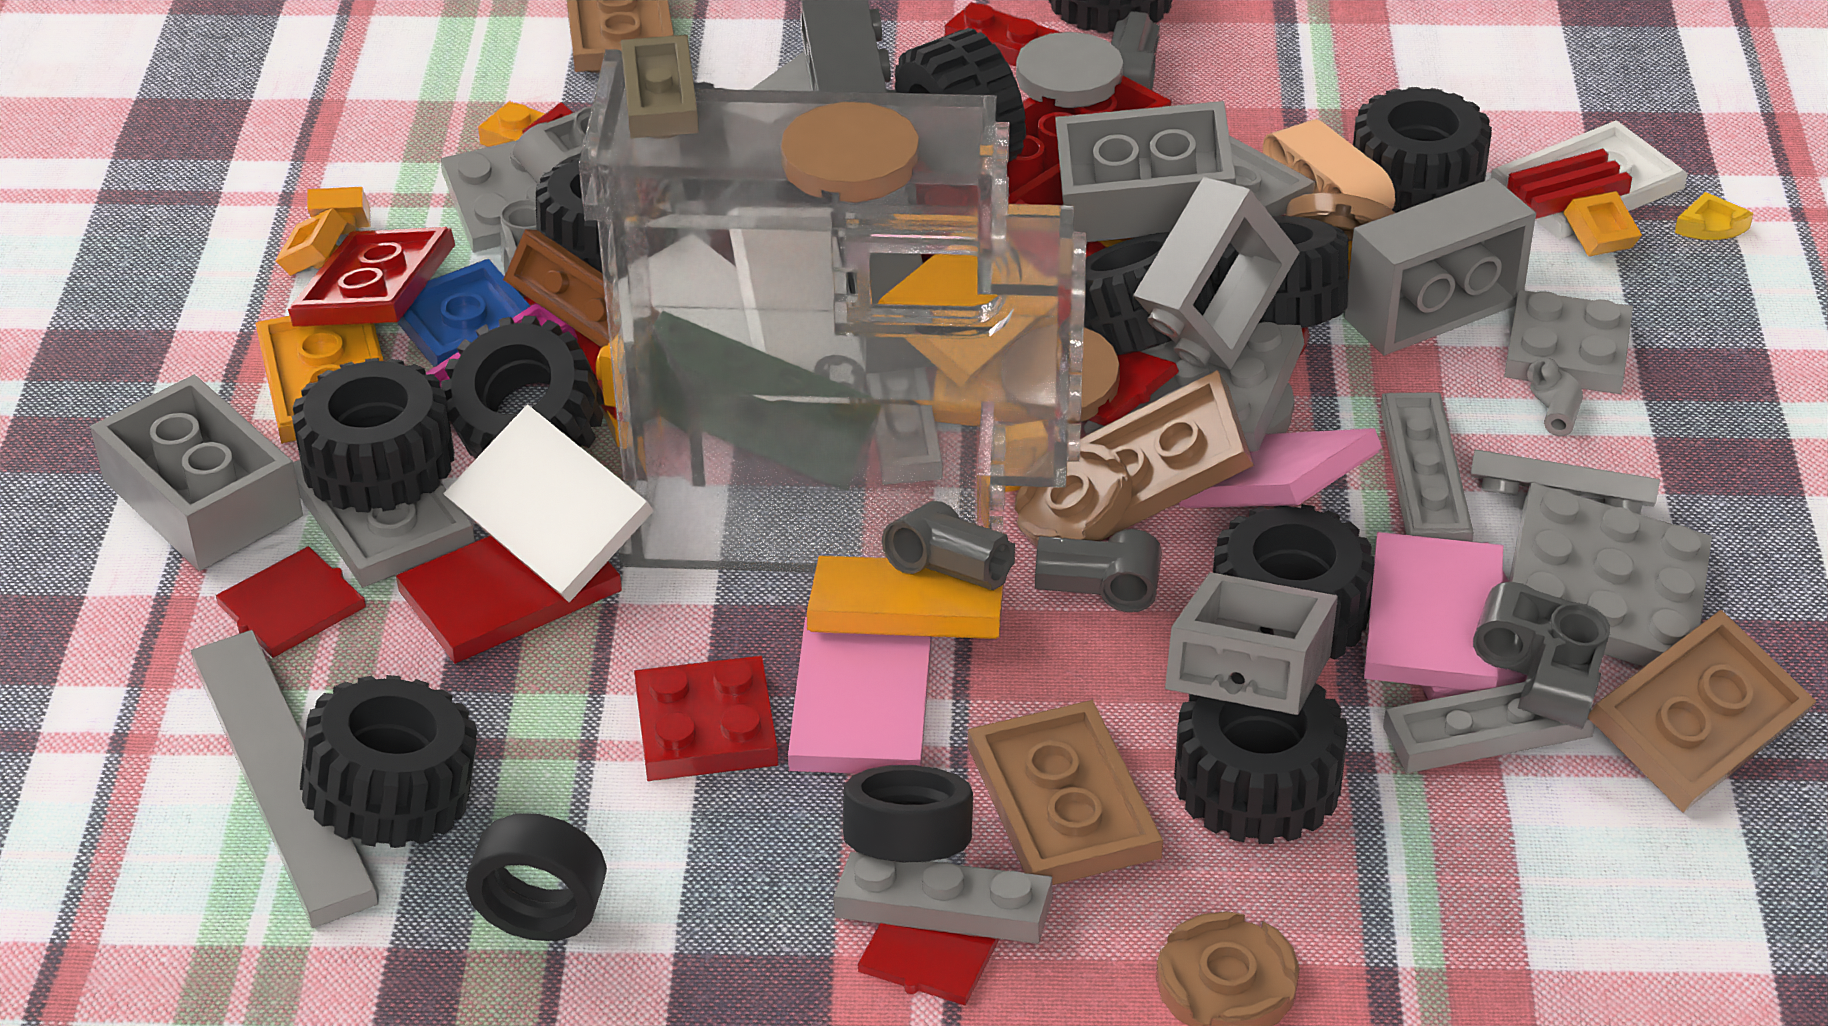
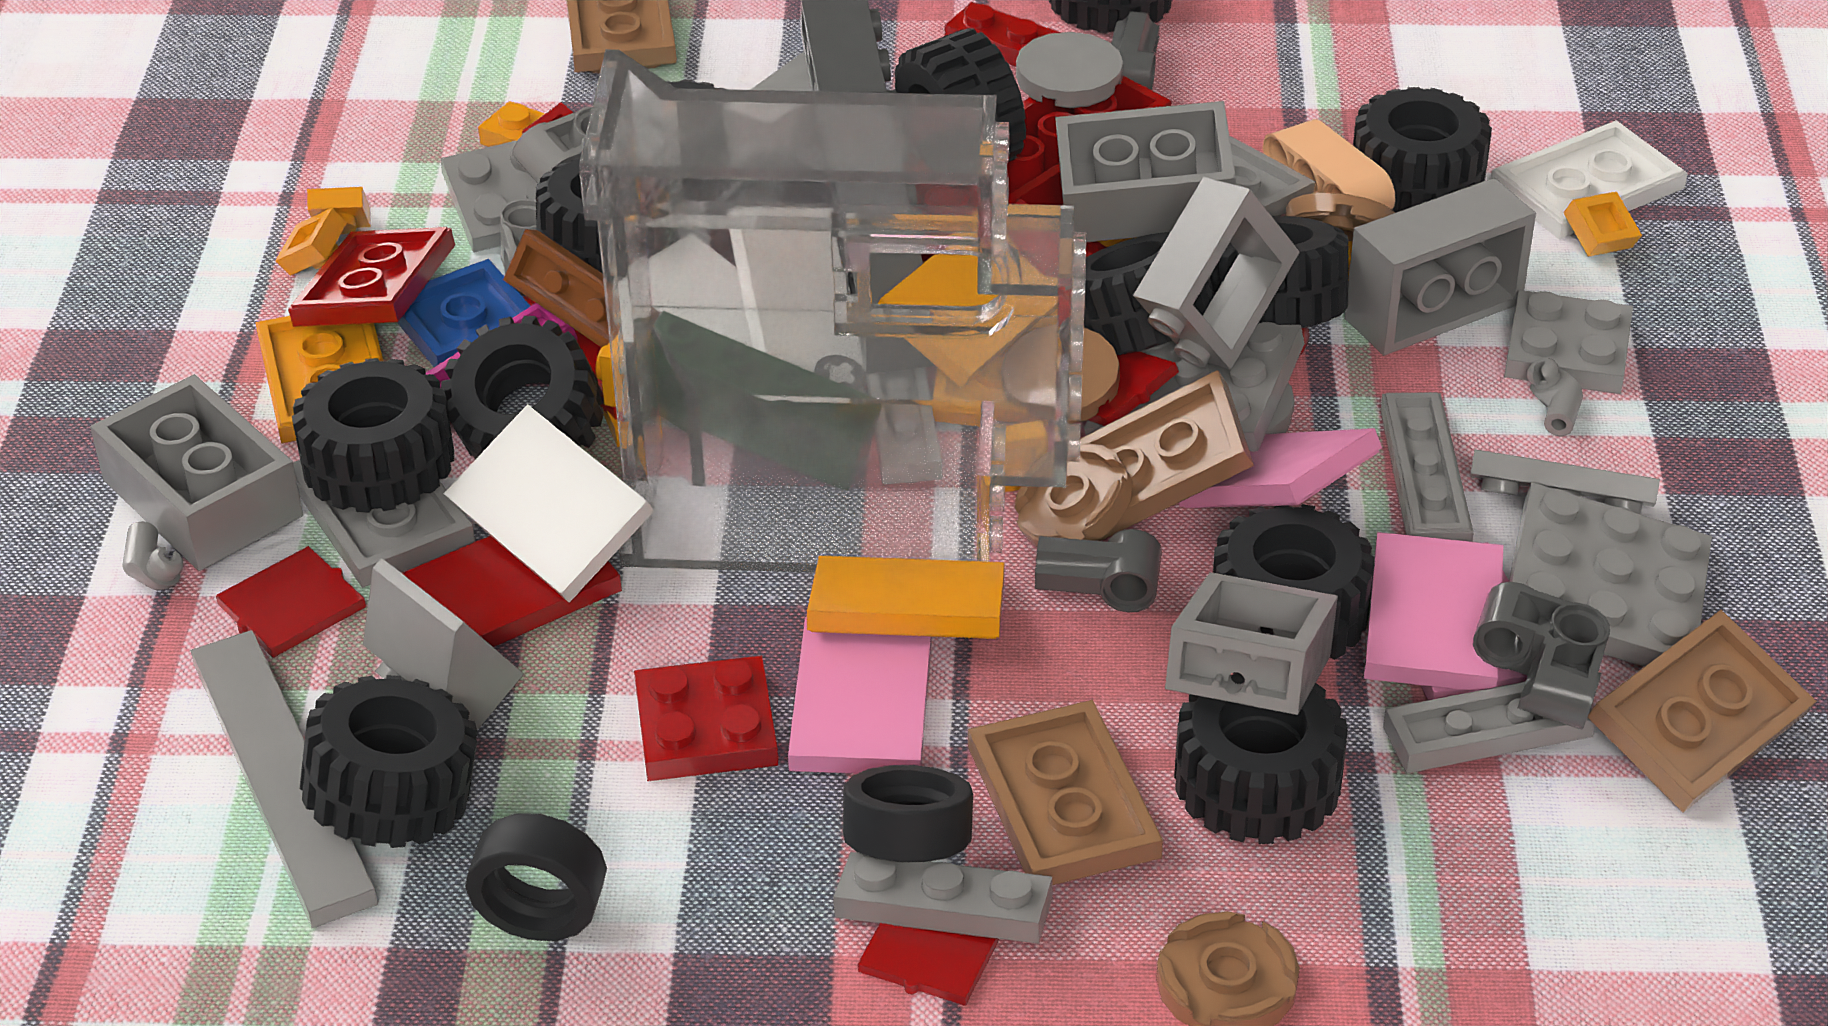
dark tan plate [621,34,699,139] -> none
medium nougat tile [781,102,919,203] -> none
dark grey piece [882,501,1015,590] -> none
red tile [1507,148,1632,219] -> none
yellow tile [1675,192,1753,240] -> none
none -> light grey arm [122,521,184,591]
none -> light grey slope [363,558,524,730]

